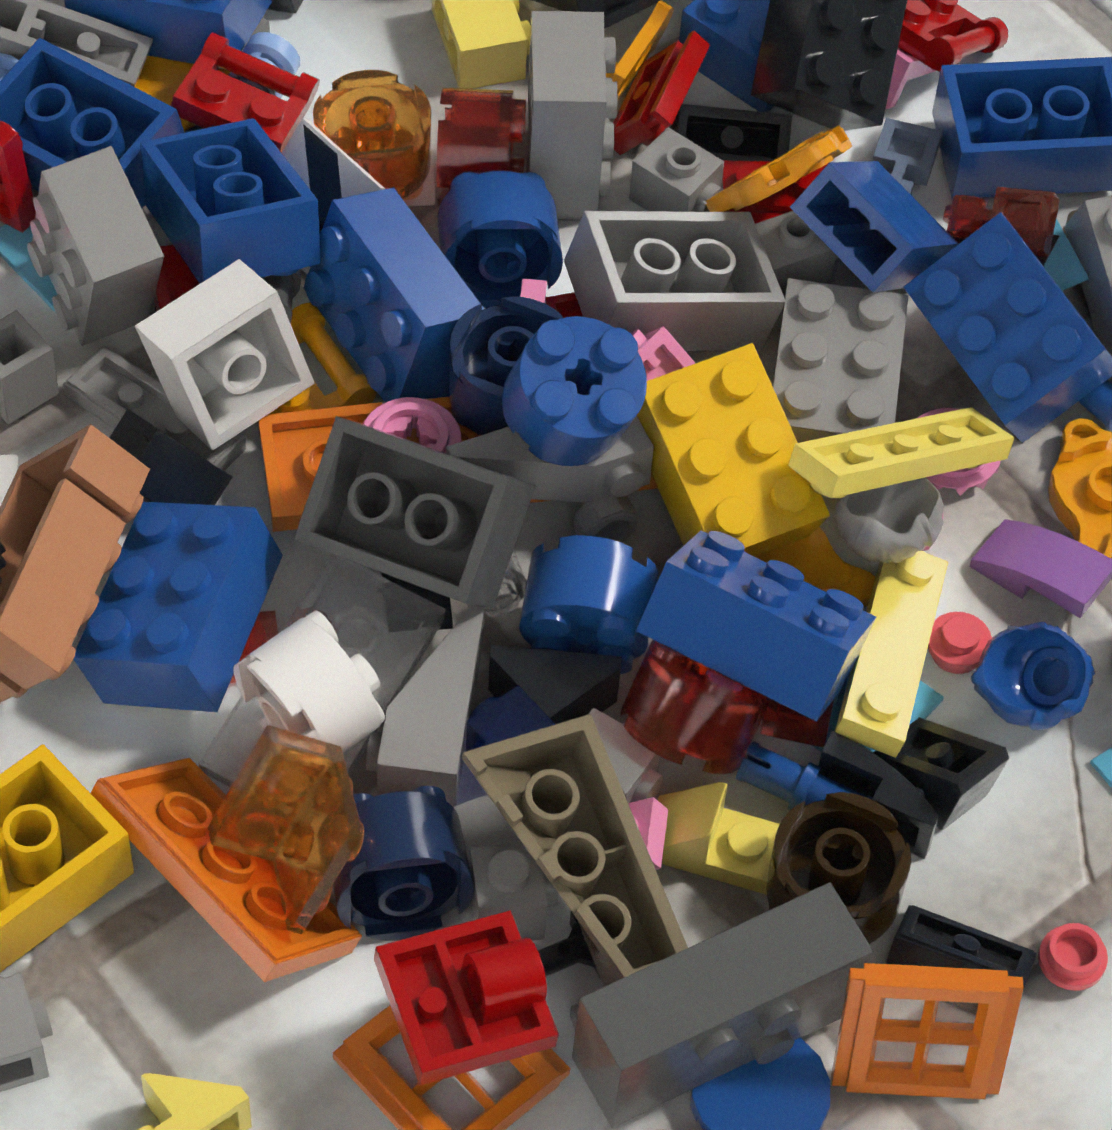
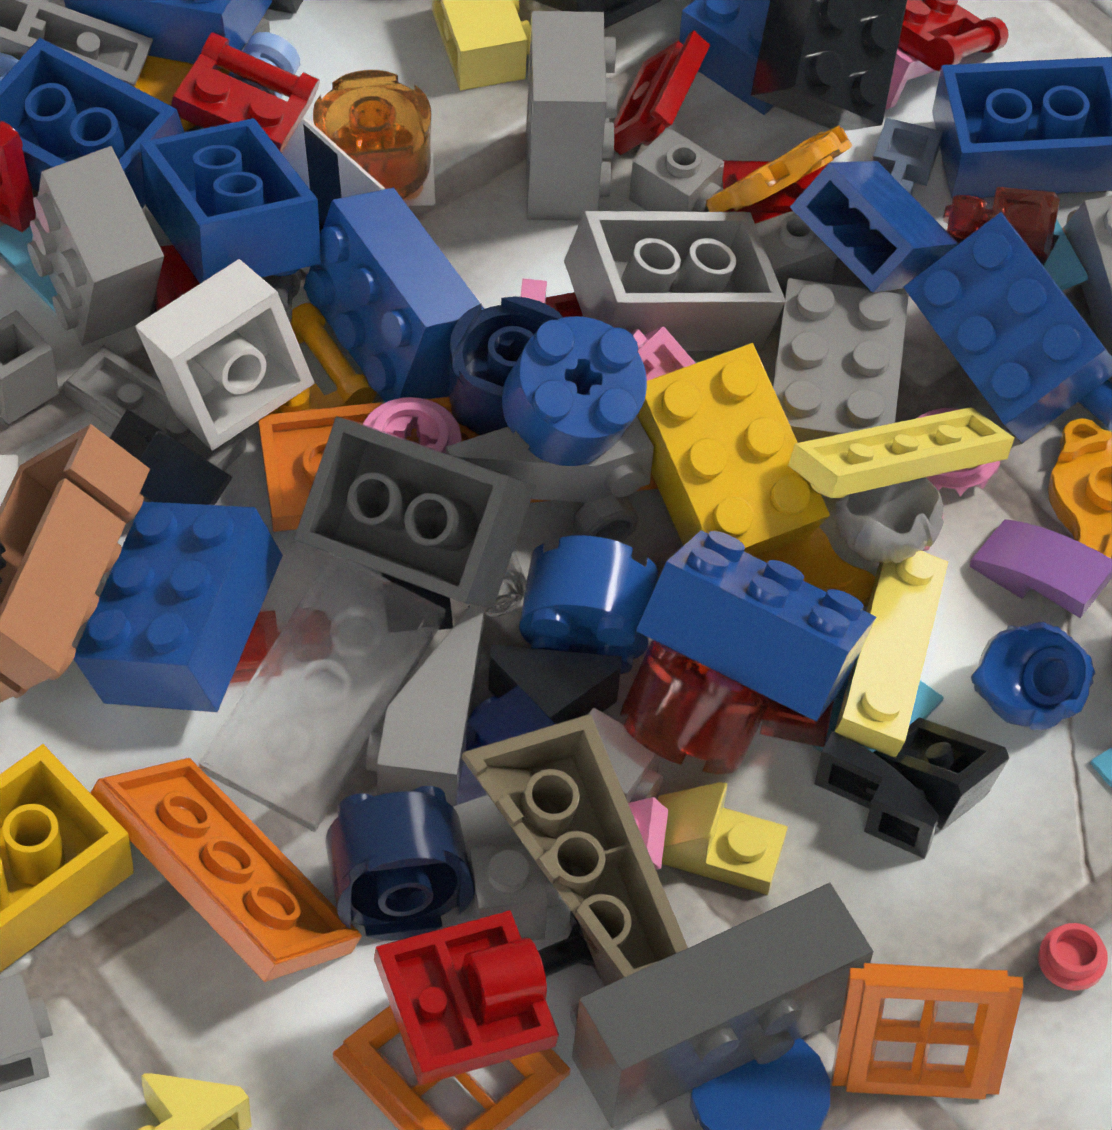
clear orange bracket [208,725,364,934] -> none
white brick [233,610,385,774] -> none
clear red brick [436,88,527,206] -> none
blue brick [437,171,563,308] -> none
light orange piece [606,0,674,102] -> none
black slope [675,104,792,161] -> none
blue pin [735,741,873,810] -> none
dark brown brick [766,792,911,945] -> none
black slope [885,905,1037,1013] -> none
coral plate [928,612,992,674] -> none

